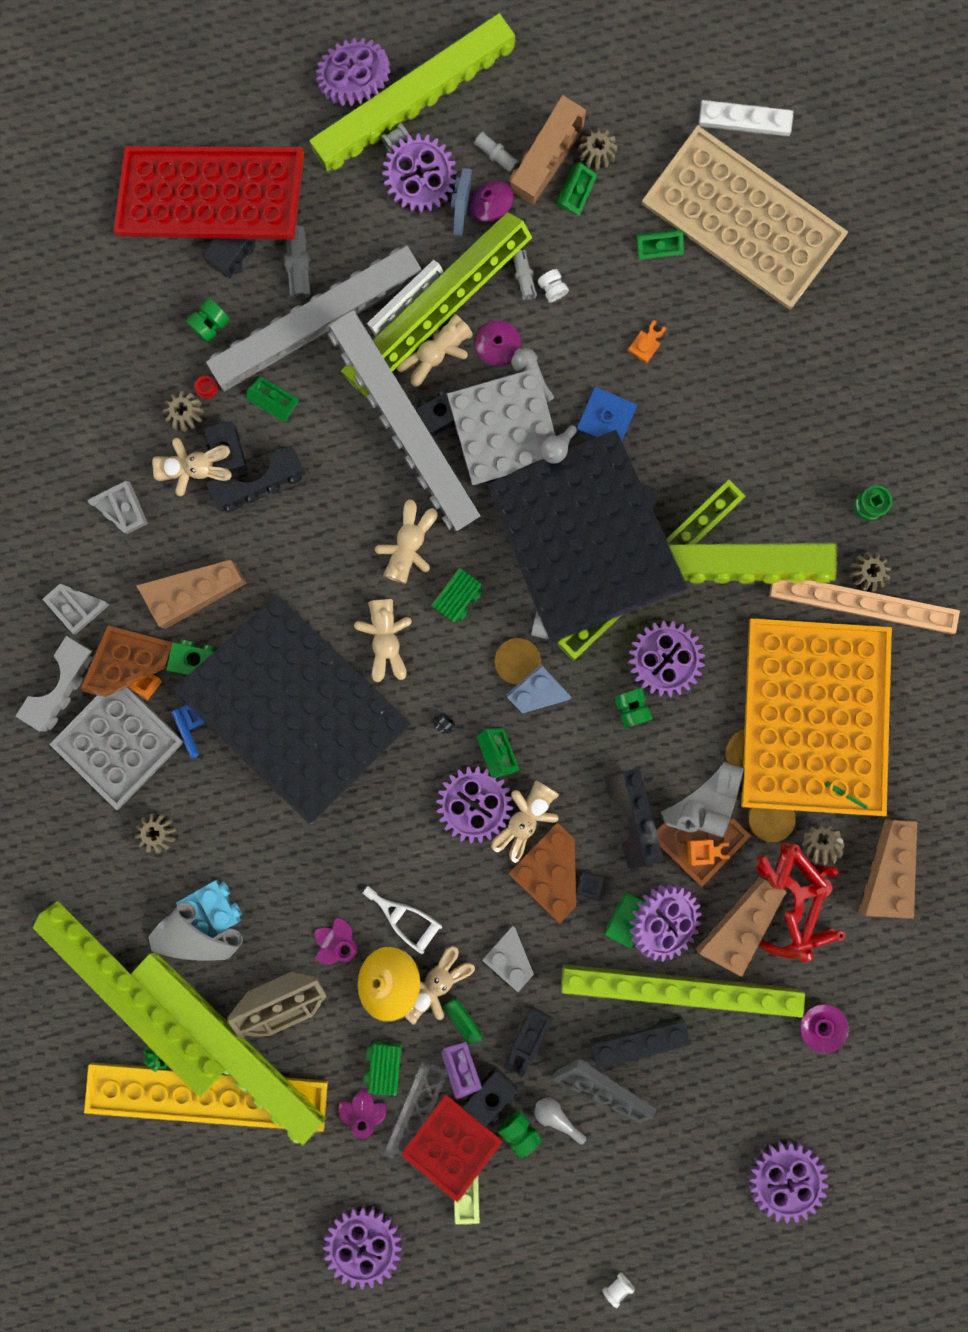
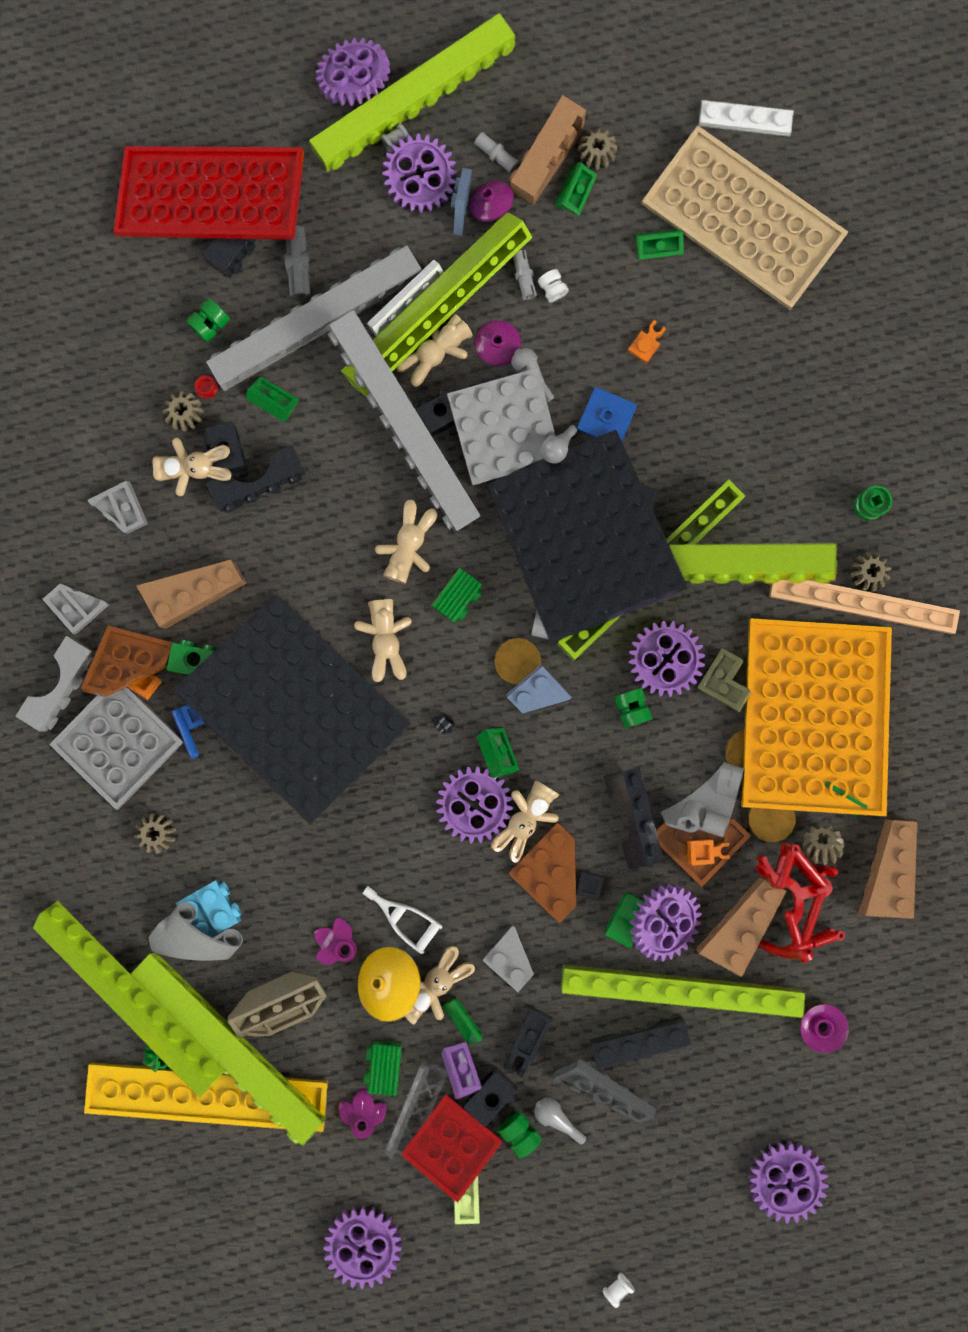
none -> olive plate [698,648,752,712]

